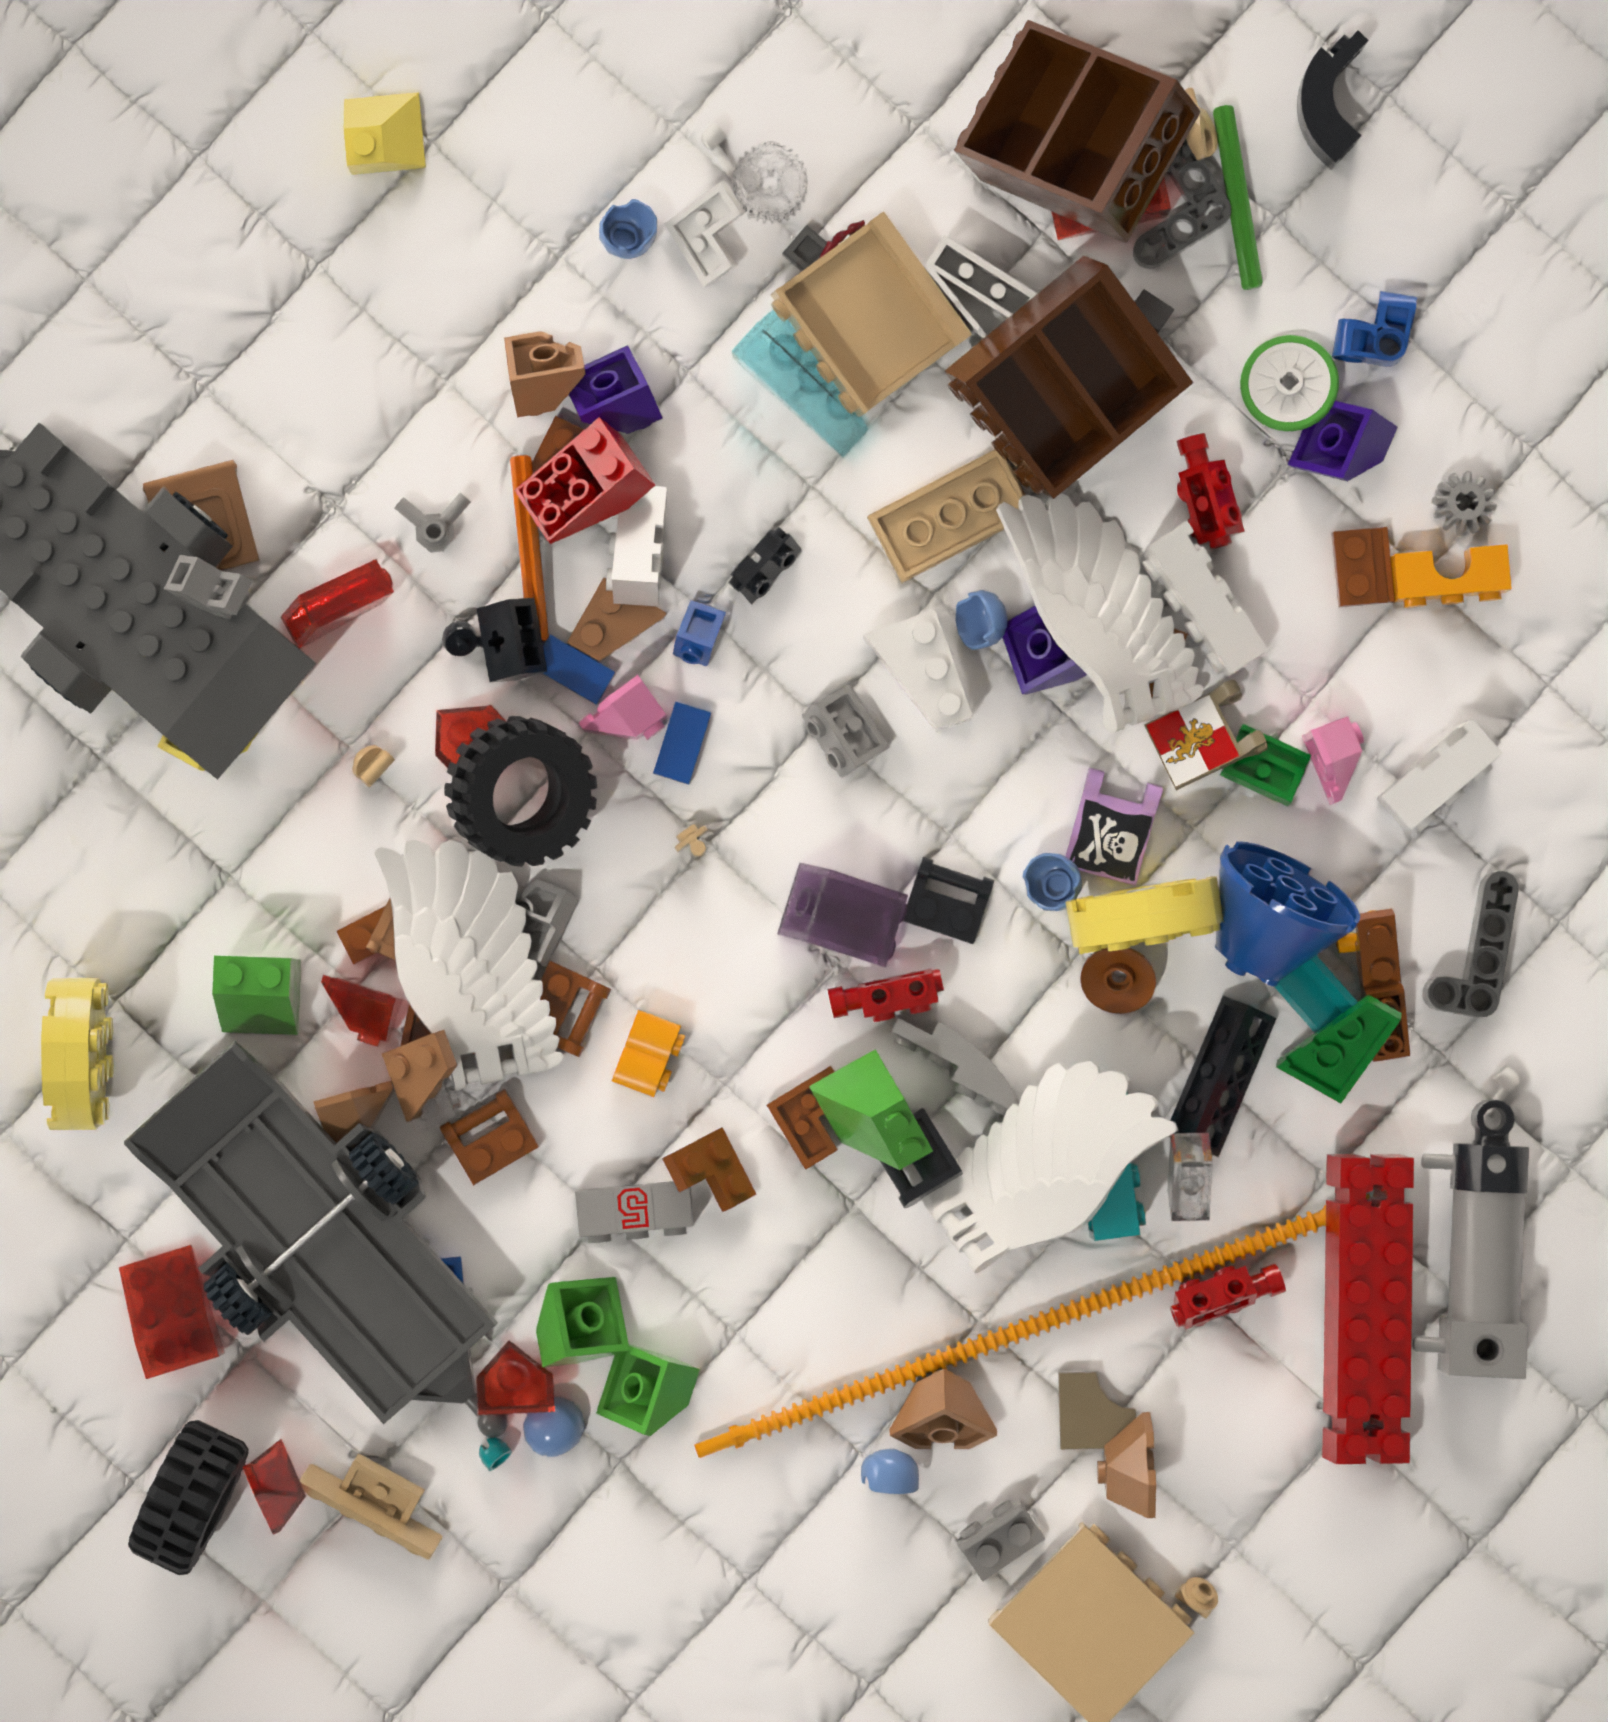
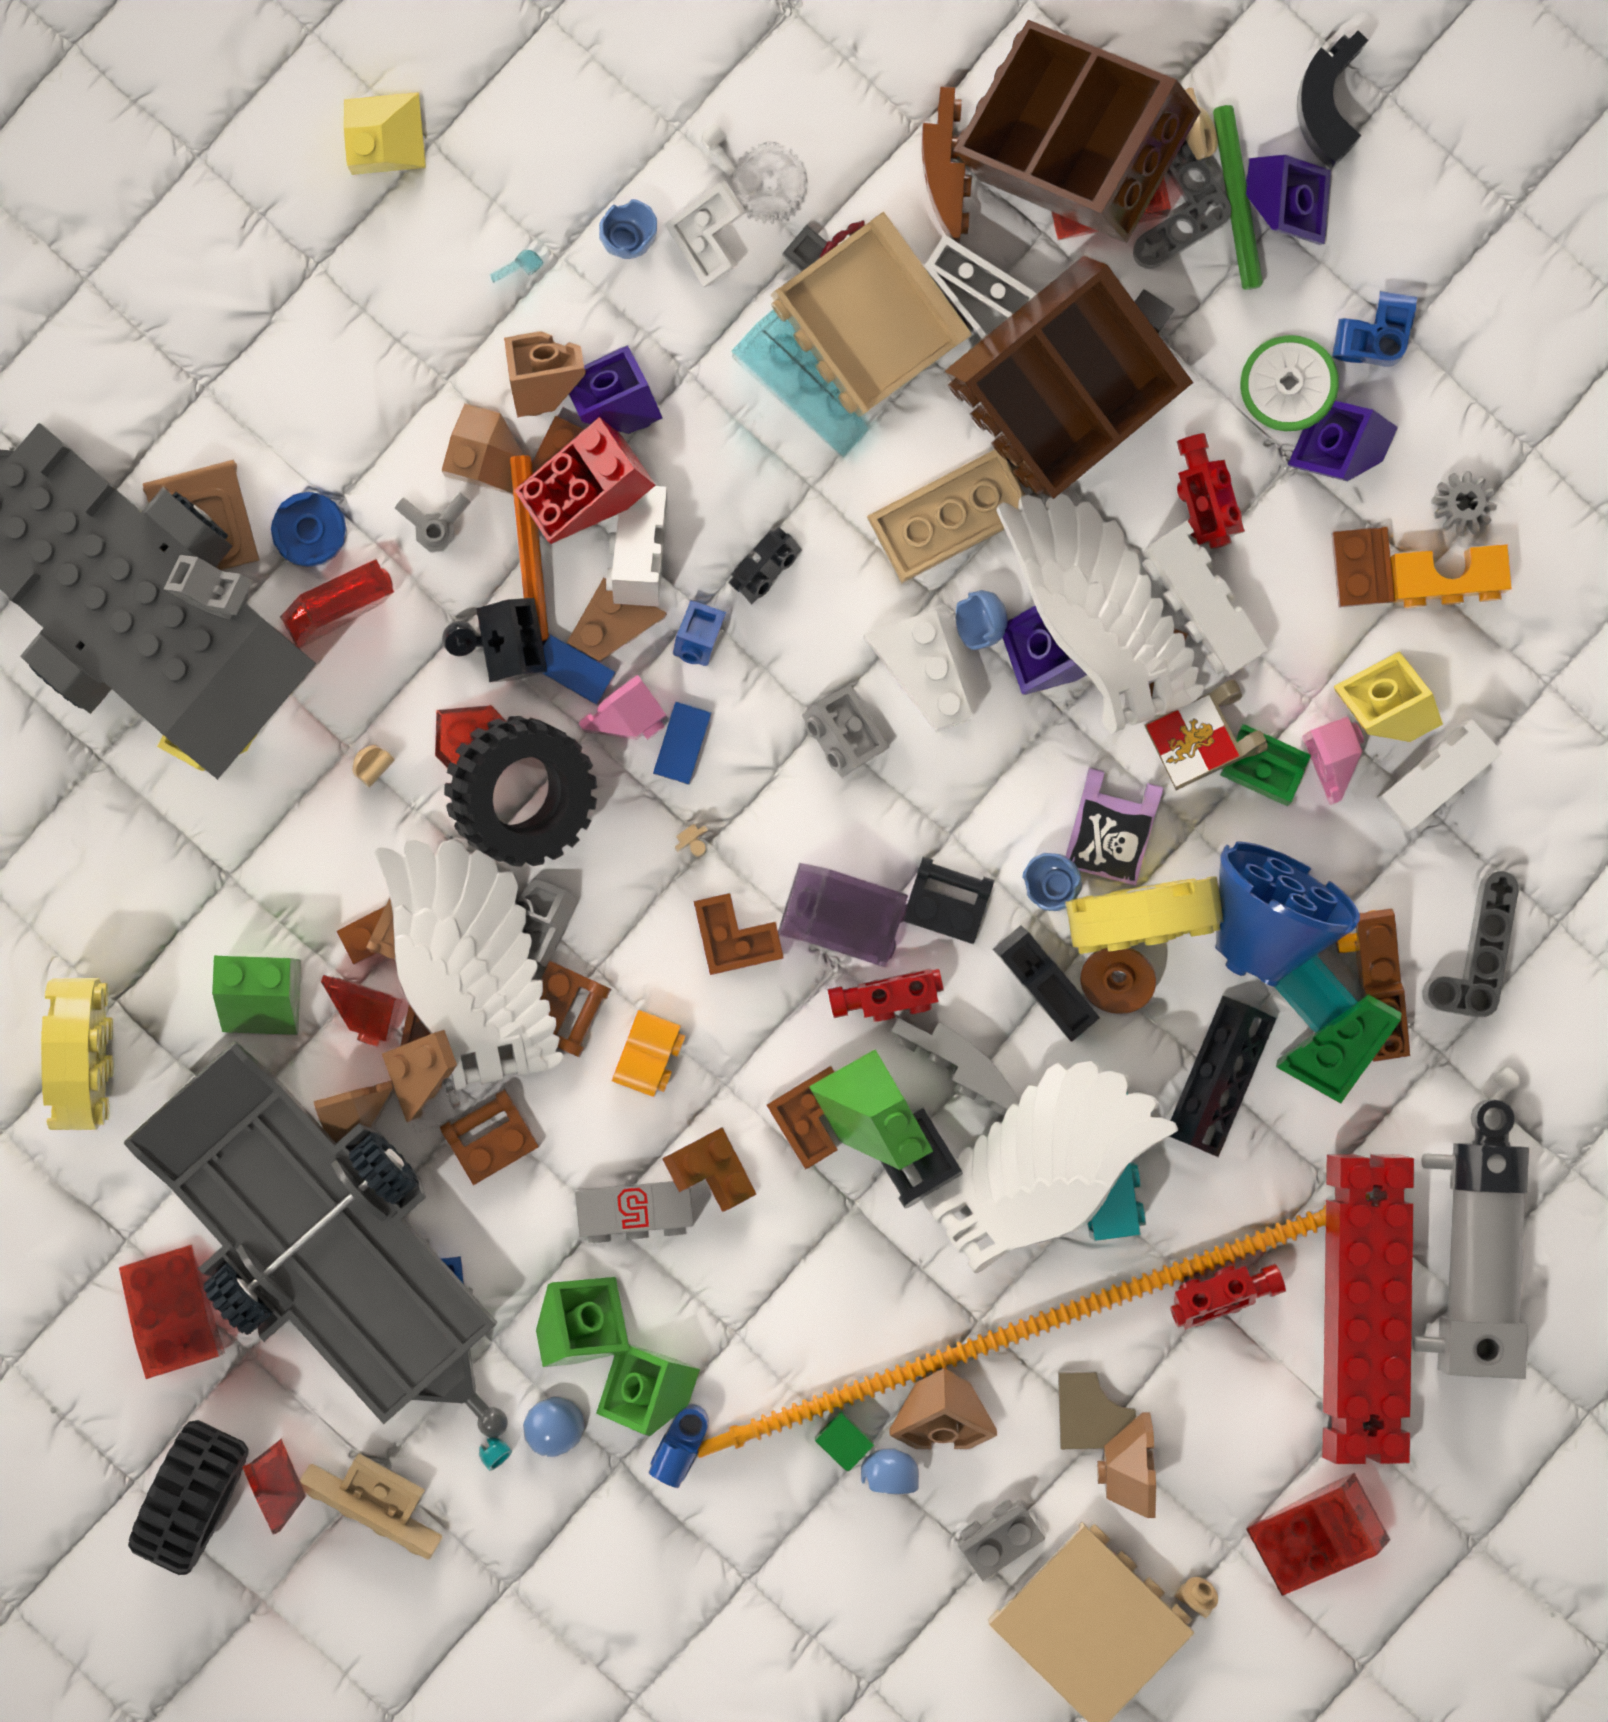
clear red slope [476,1340,555,1416] -> none
clear brick [1167,1133,1213,1221] -> none
none -> blue tile [271,492,347,568]
none -> medium nougat slope [441,403,524,495]
none -> clear light blue hand [489,250,544,283]
none -> blue piece [648,1404,709,1488]
none -> dark orange plate [693,893,784,975]
none -> green panel [815,1410,874,1471]
none -> dark orange slope [921,86,972,243]
none -> black slope [992,925,1100,1042]
none -> dark purple slope [1246,154,1331,245]
none -> clear red slope [1246,1472,1391,1596]
none -> light yellow slope [1334,651,1443,742]

